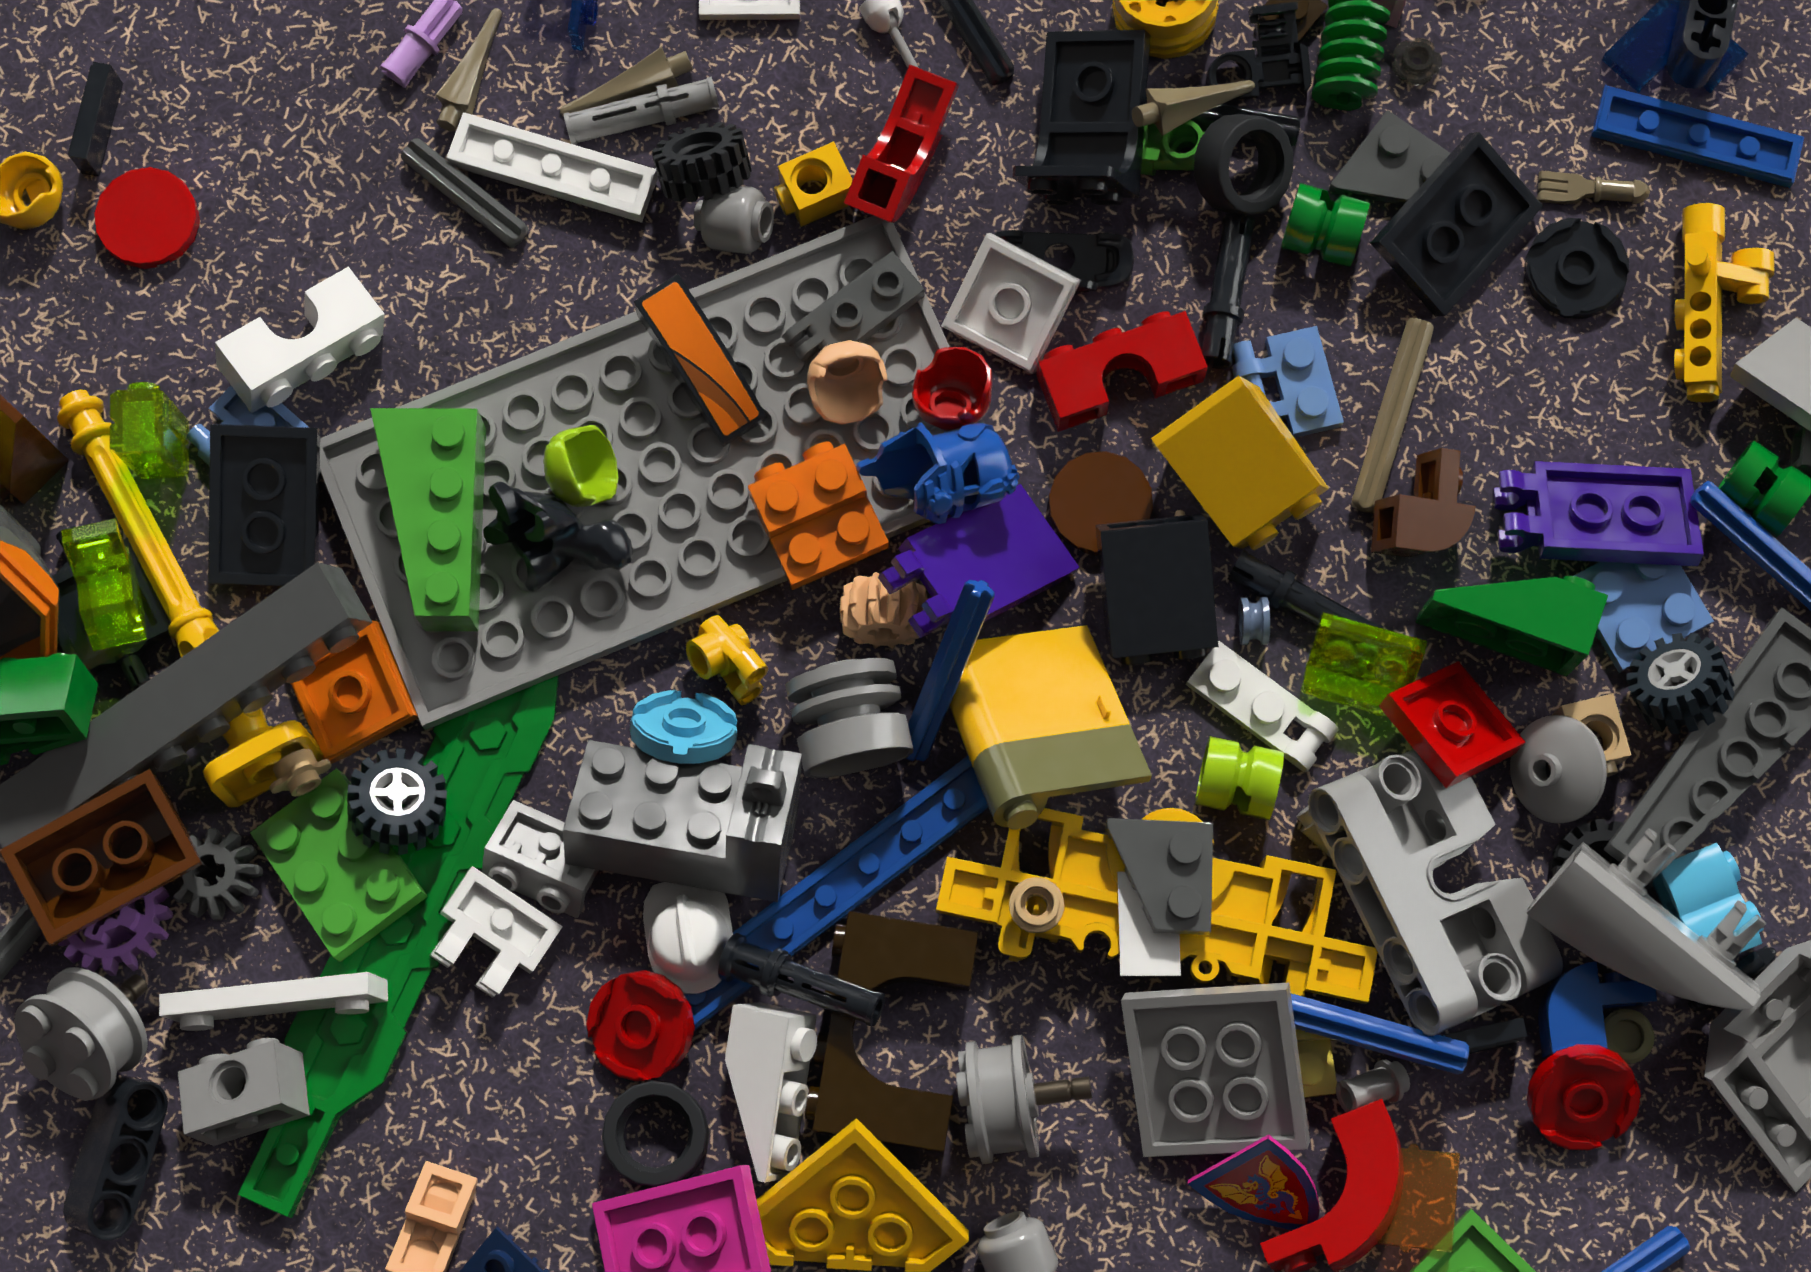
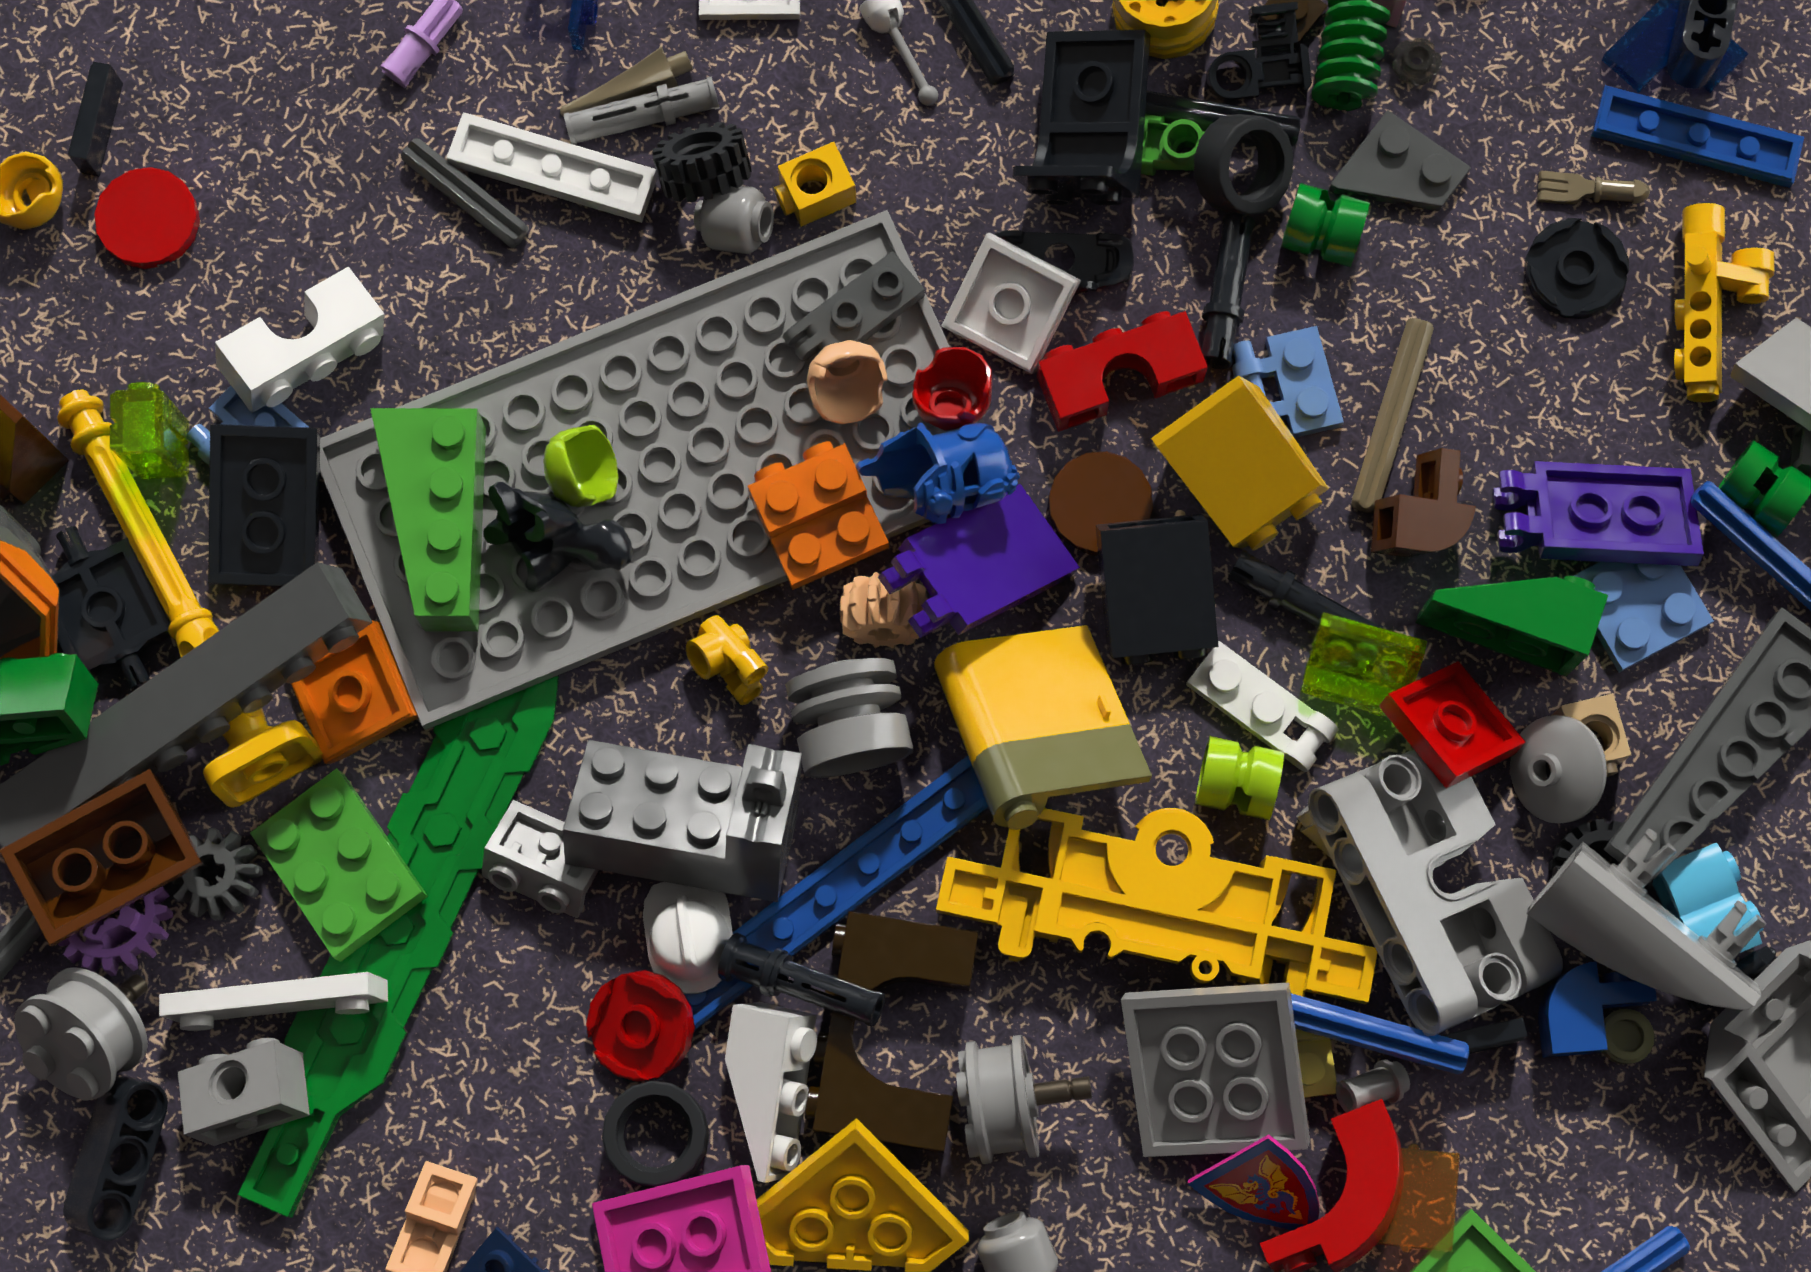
clear neon green brick [61,518,147,651] -> none
tan plate [269,749,331,797] -> none
black wheel [347,748,447,855] -> none
white plate [430,866,563,998] -> none
dark tan piece [435,8,502,131] -> none
medium azure tile [630,690,737,764] -> none
slope [634,274,767,447] -> none
red arch [844,64,959,223] -> none
blue axle [906,580,995,761] -> none
tan plate [1009,877,1064,933] -> none
dark grey wing [1105,818,1213,935] -> none
white sticker [1117,872,1181,976] -> none
dark tan piece [1132,80,1255,136] -> none
sand blue bush [1238,597,1270,645] -> none
black plate [1370,132,1543,317] -> none
red tile [1526,1044,1641,1150] -> none
black wheel [1627,633,1735,734] -> none

